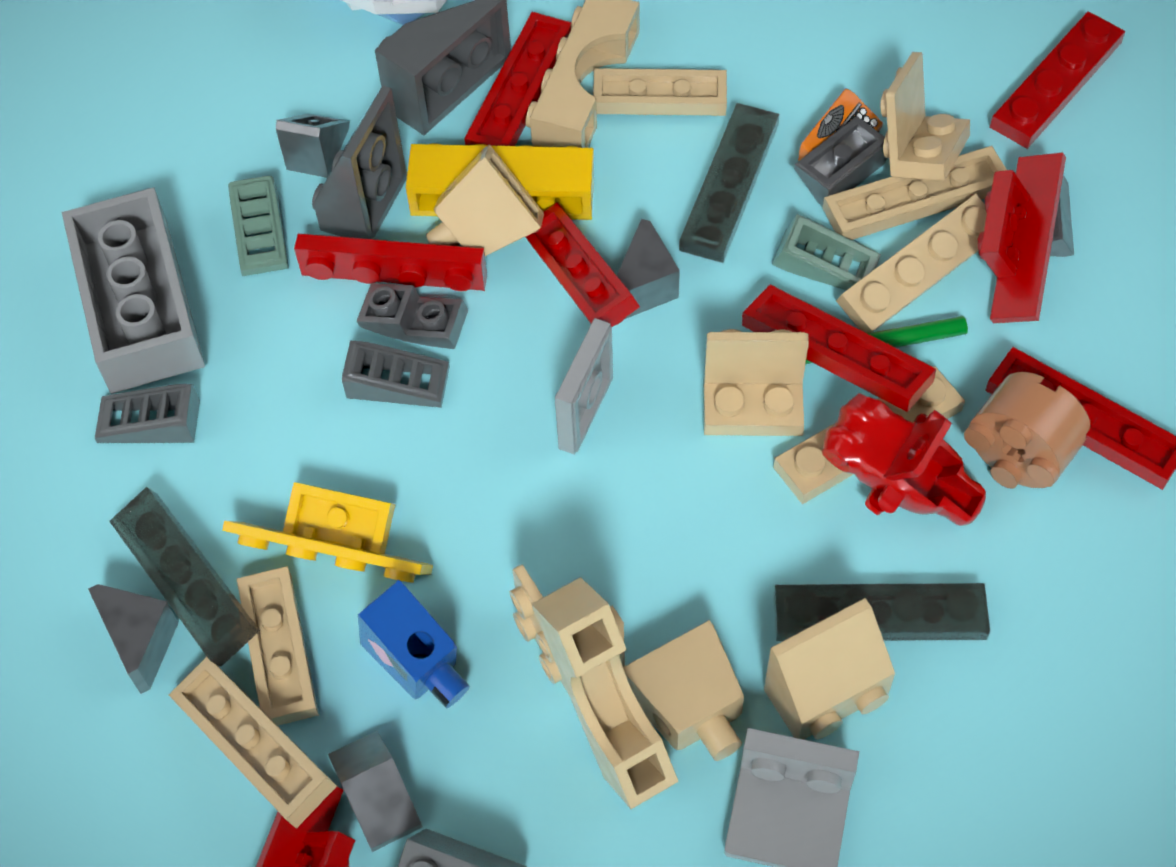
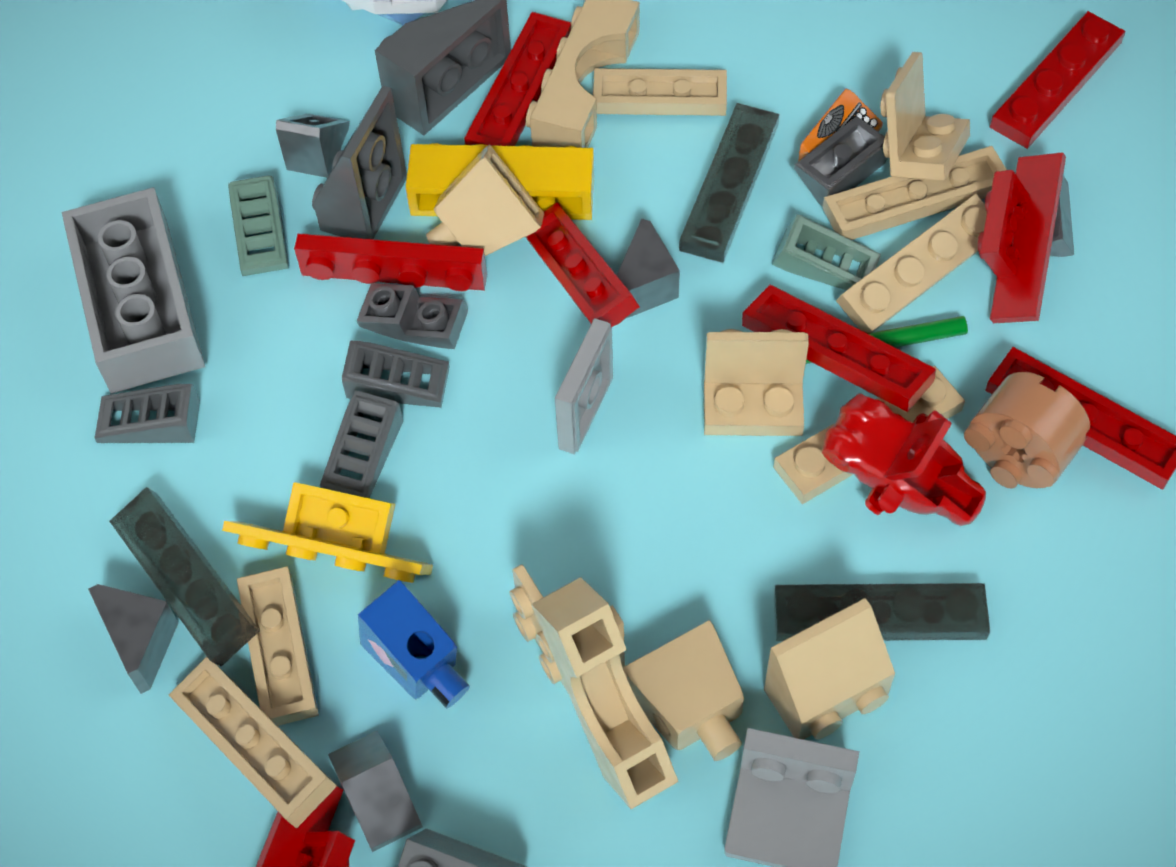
none -> dark grey slope [319,391,403,498]

